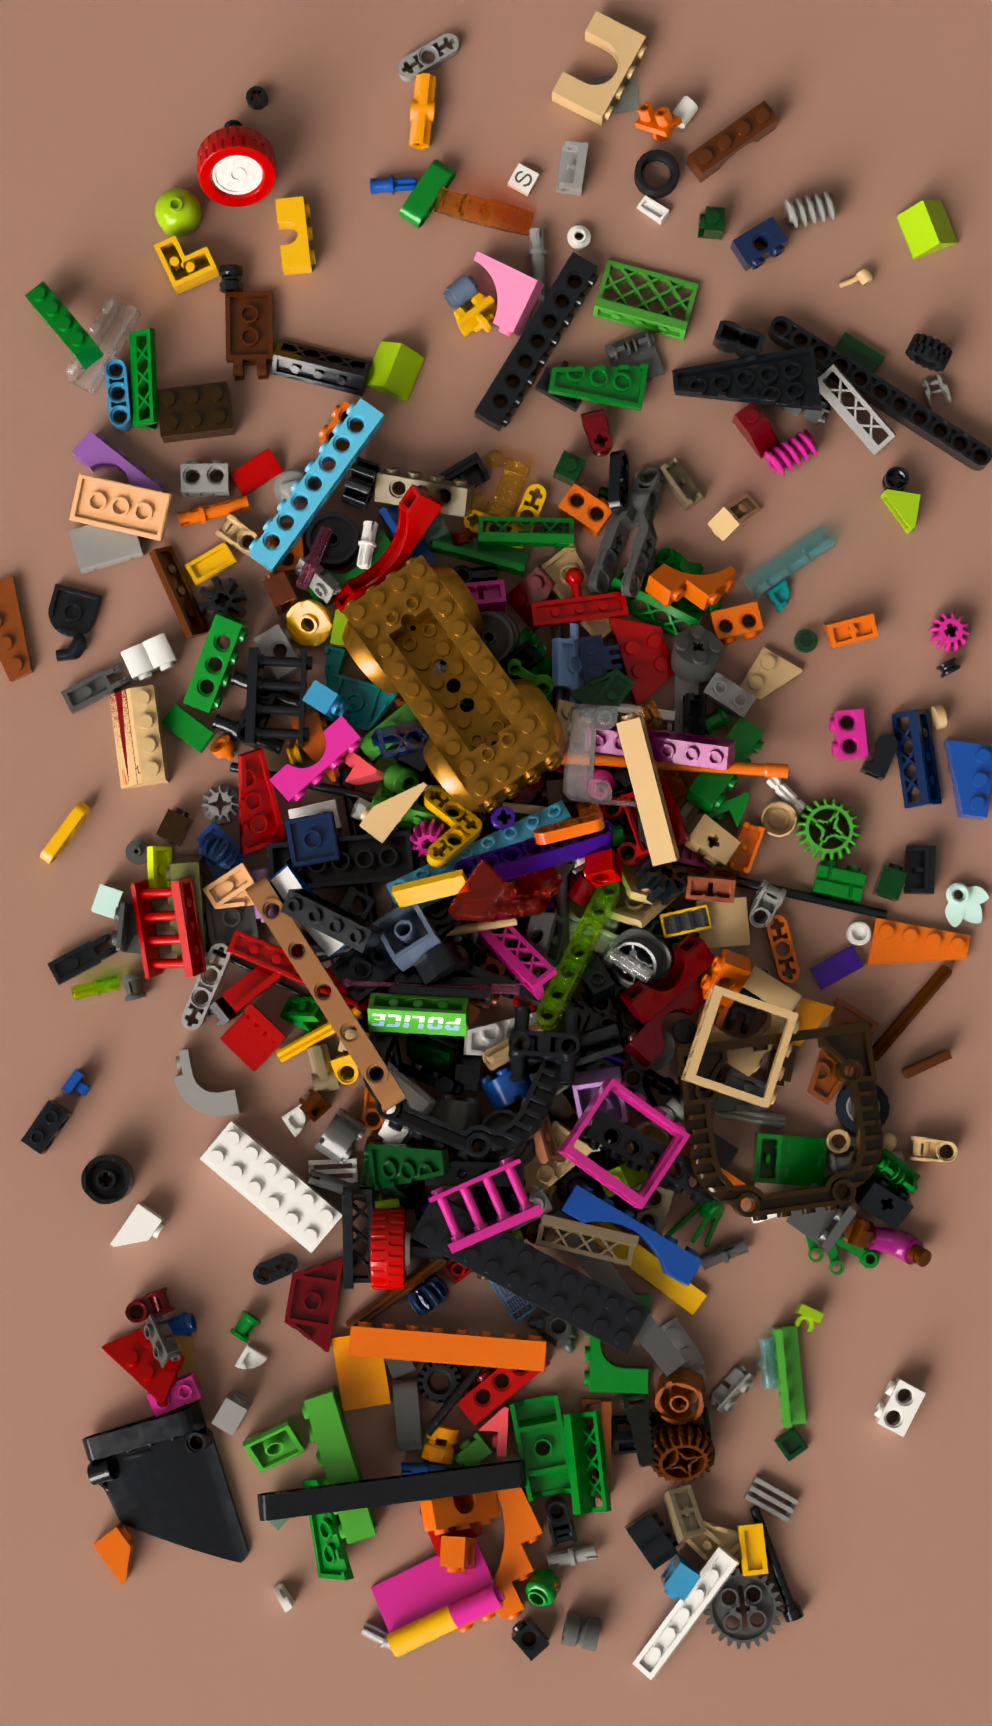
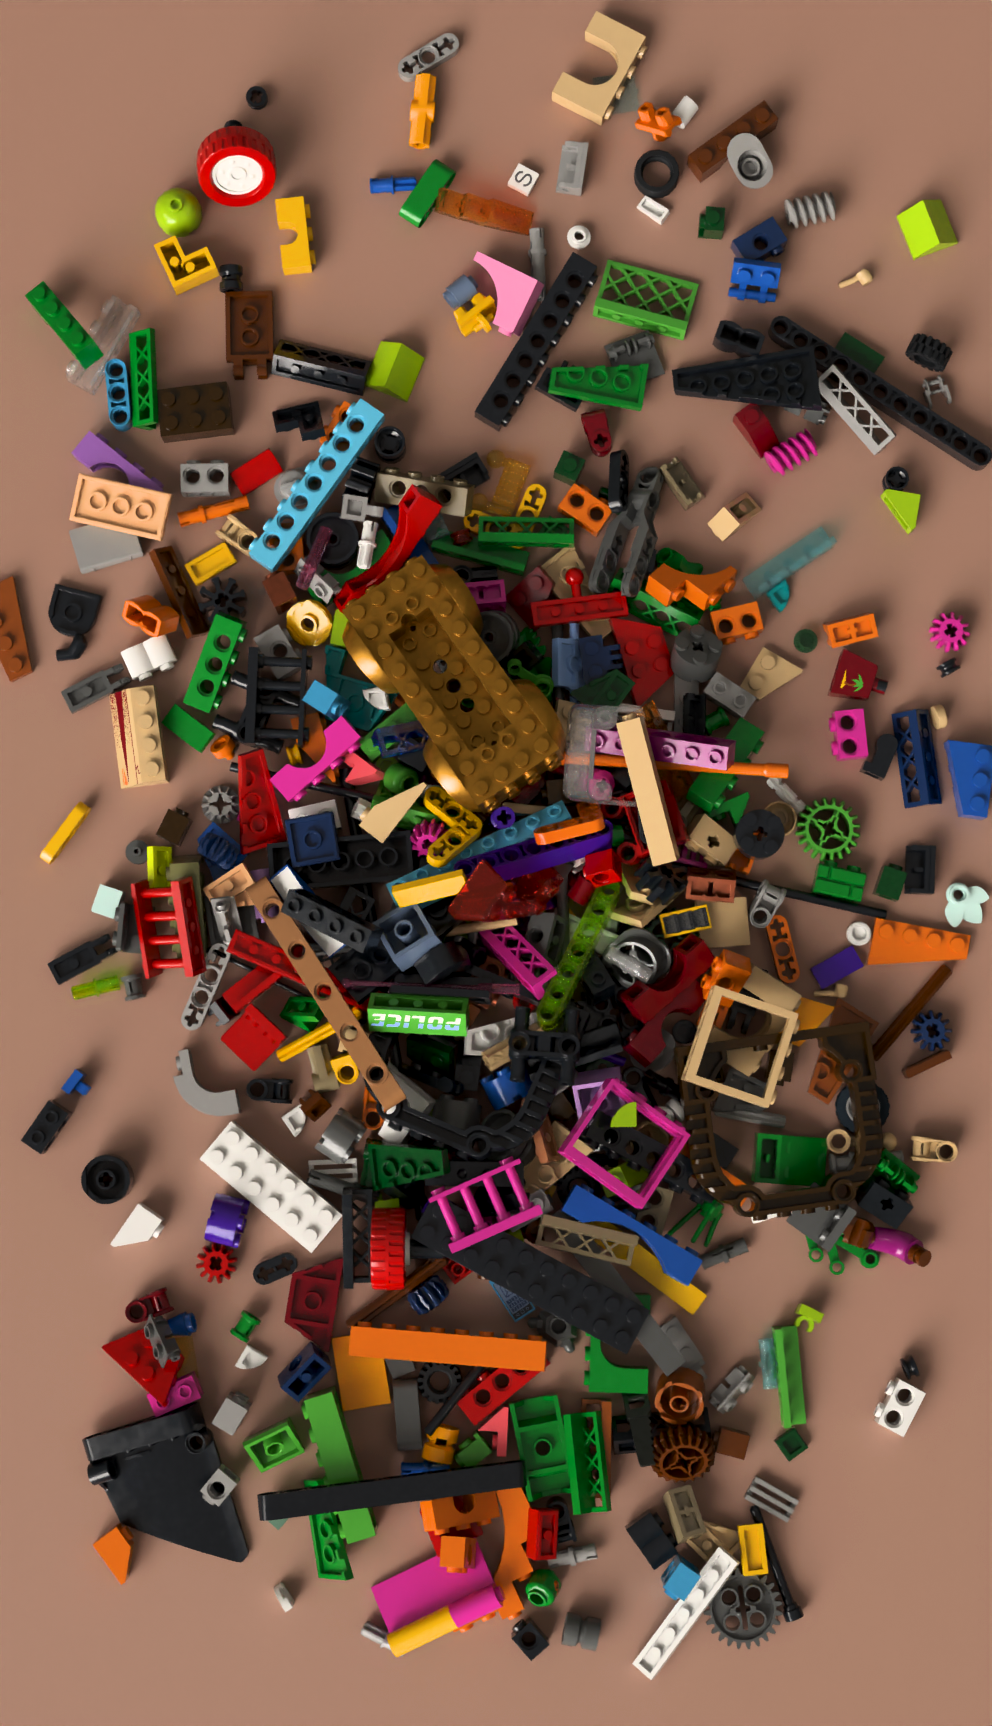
none -> orange brick [122,595,180,637]
none -> red gear [196,1242,238,1284]
none -> light grey brick [200,1463,241,1507]
none -> dark purple brick [204,1193,250,1248]
none -> light grey hinge [210,896,243,946]
none -> black piece [246,1078,293,1104]
none -> black plate [272,401,326,441]
none -> dark blue brick [277,1341,332,1403]
none -> light grey plate [340,494,384,522]
none -> white tile [362,687,391,711]
none -> black wheel [374,426,406,464]
none -> red slope [526,1507,559,1561]
none -> lime tile [611,1102,637,1127]
none -> reddish brown brick [712,1425,750,1460]
none -> light grey piece [727,133,773,189]
none -> blue plate [728,257,781,303]
none -> black brick [733,809,785,860]
none -> tan hand [814,983,848,998]
none -> dark red torso [828,649,888,701]
none -> black bush [900,1355,920,1380]
none -> dark blue gear [910,1010,952,1051]

